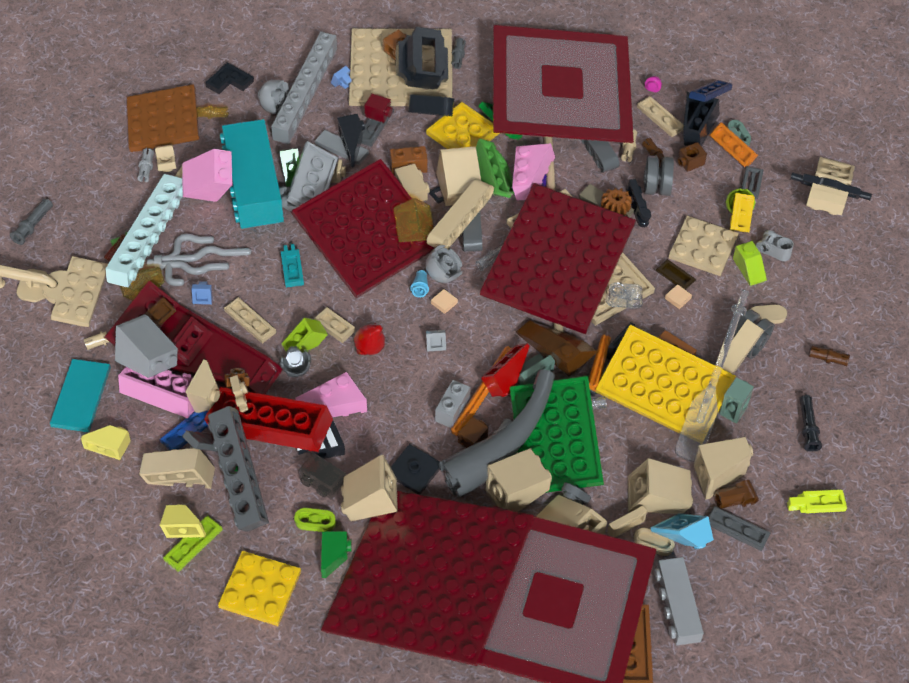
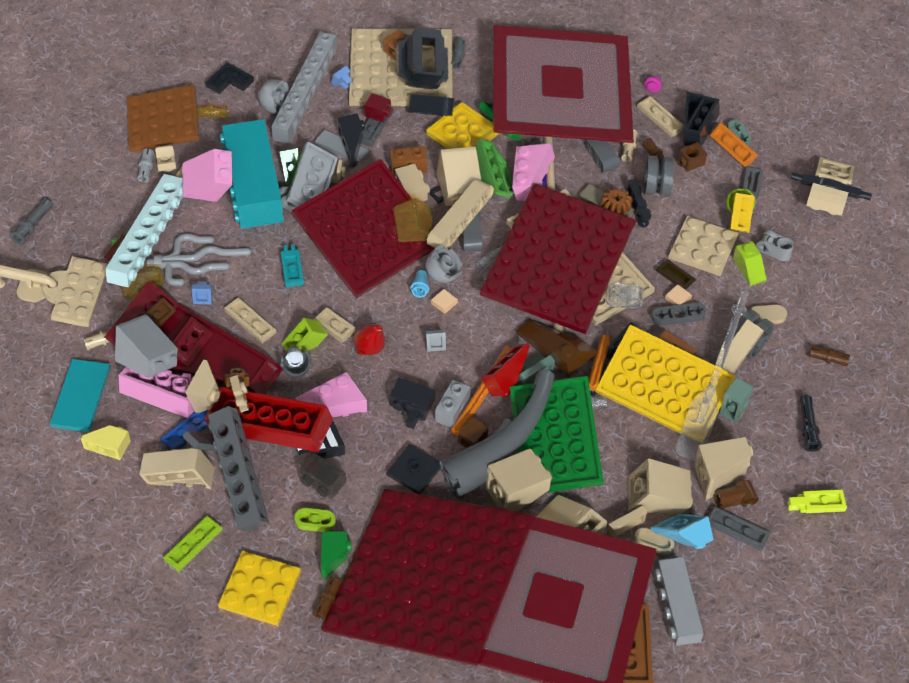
light yellow slope [160,505,206,538] -> none
tan slope [341,455,397,522] -> none
dark grey plate [561,482,591,505] -> none
dark blue tile [689,80,733,102] -> none
none -> reddish brown pin [313,577,342,620]
none -> black hinge [390,378,435,429]
none -> dark grey beam [652,303,706,326]

